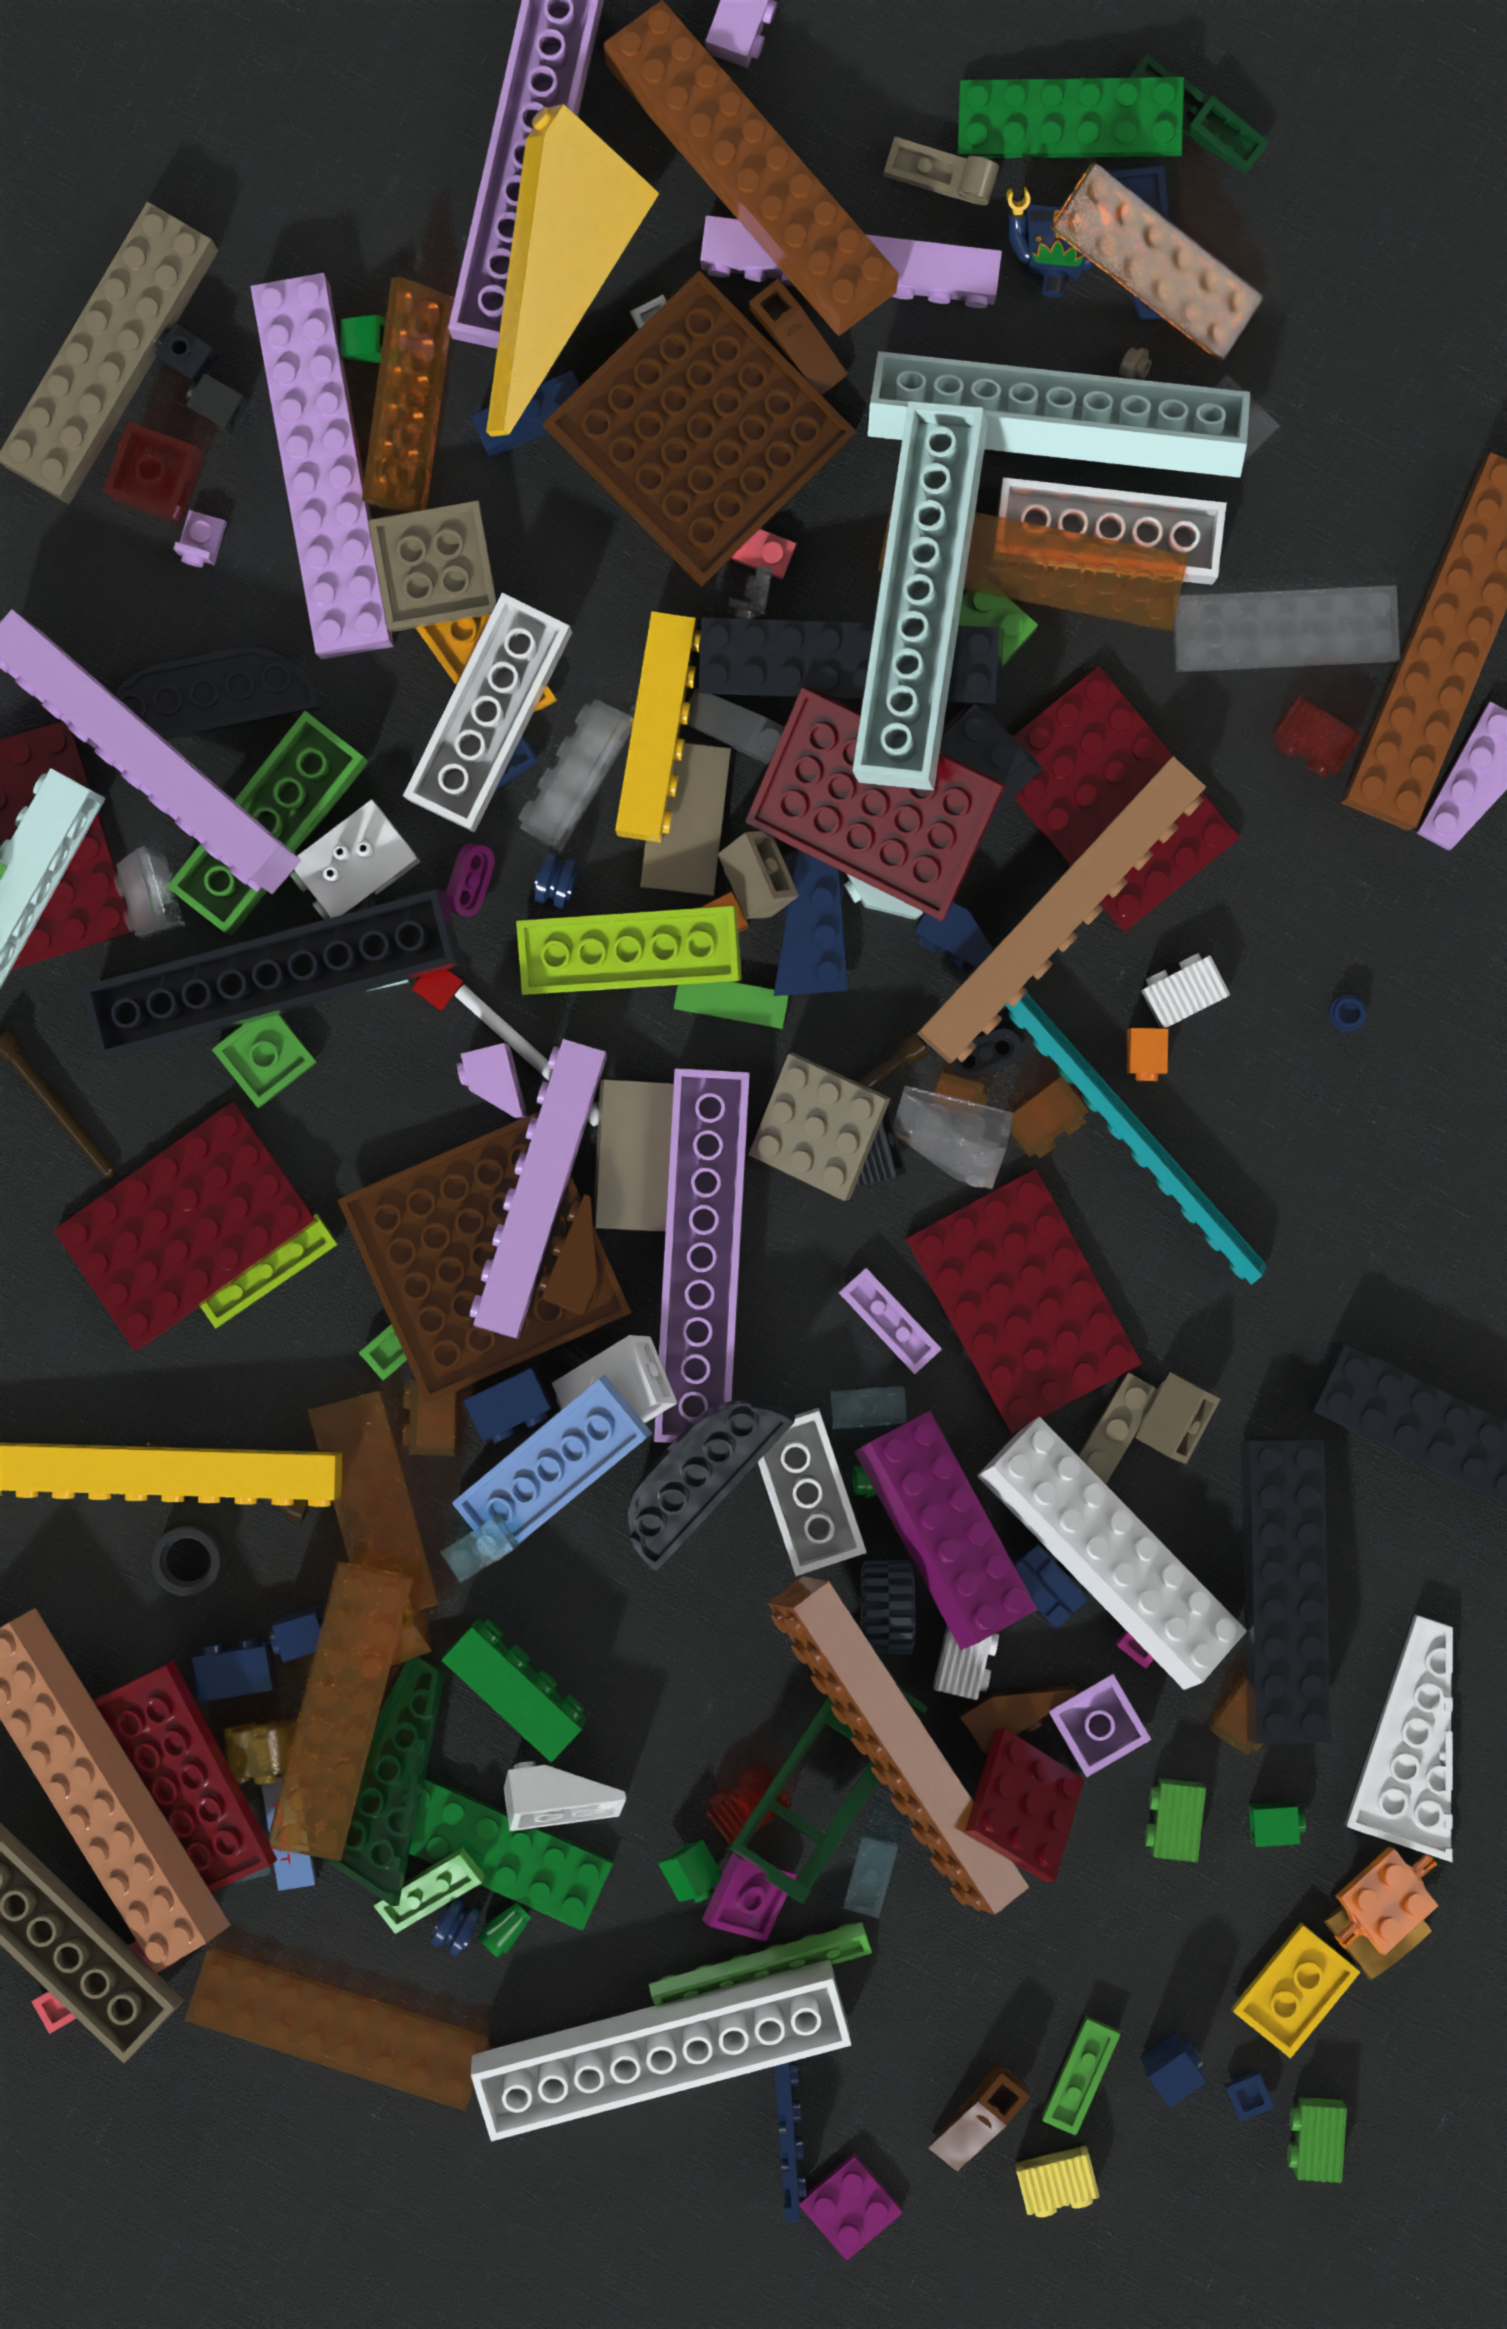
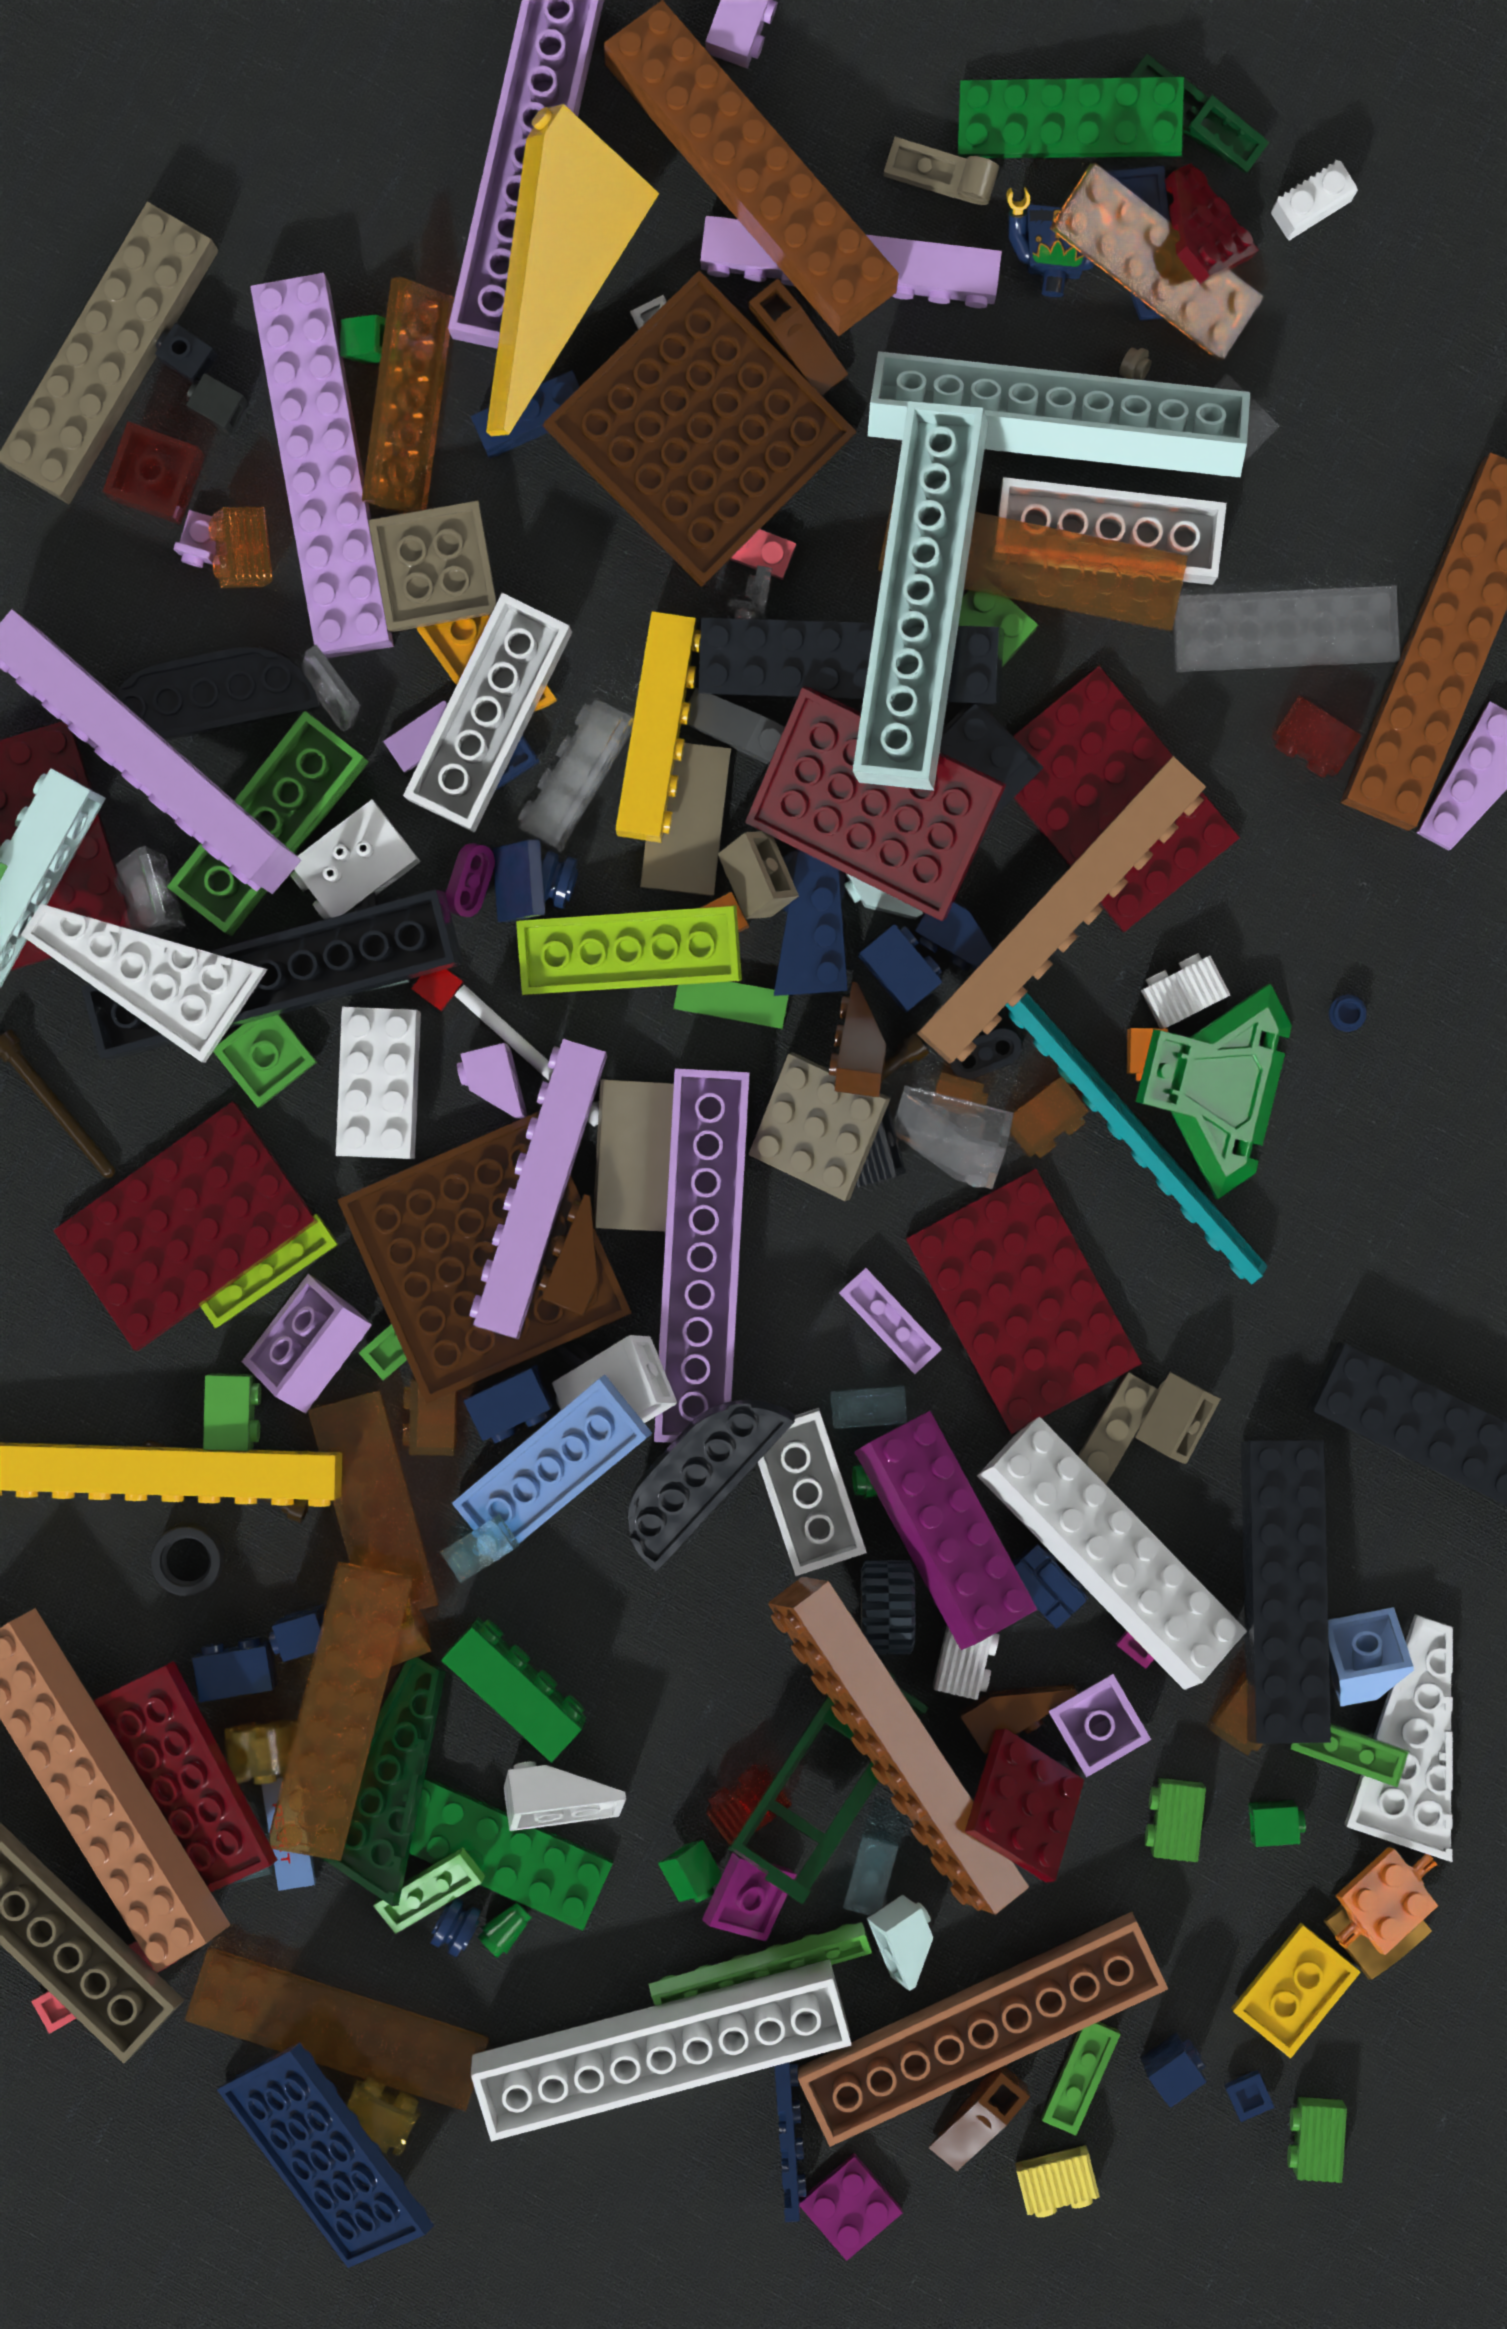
none -> white wing [21,904,268,1062]
none -> bright green brick [203,1373,261,1451]
none -> clear orange brick [209,507,273,588]
none -> dark blue plate [217,2042,434,2268]
none -> lavender slope [242,1274,372,1413]
none -> clear tile [301,644,360,732]
none -> white brick [336,1007,421,1159]
none -> clear yellow brick [346,2075,422,2156]
none -> lavender tile [383,700,447,773]
none -> dark blue tile [493,840,545,922]
none -> nougat brick [798,1912,1168,2147]
none -> reddish brown slope [829,982,886,1097]
none -> dark blue brick [858,924,943,1014]
none -> light aqua slope [867,1895,933,1991]
none -> green plate [1136,983,1292,1199]
none -> dark red plate [1165,163,1259,285]
none -> white brick [1271,160,1358,240]
none -> bright green tile [1290,1723,1410,1787]
none -> light blue slope [1328,1607,1414,1706]

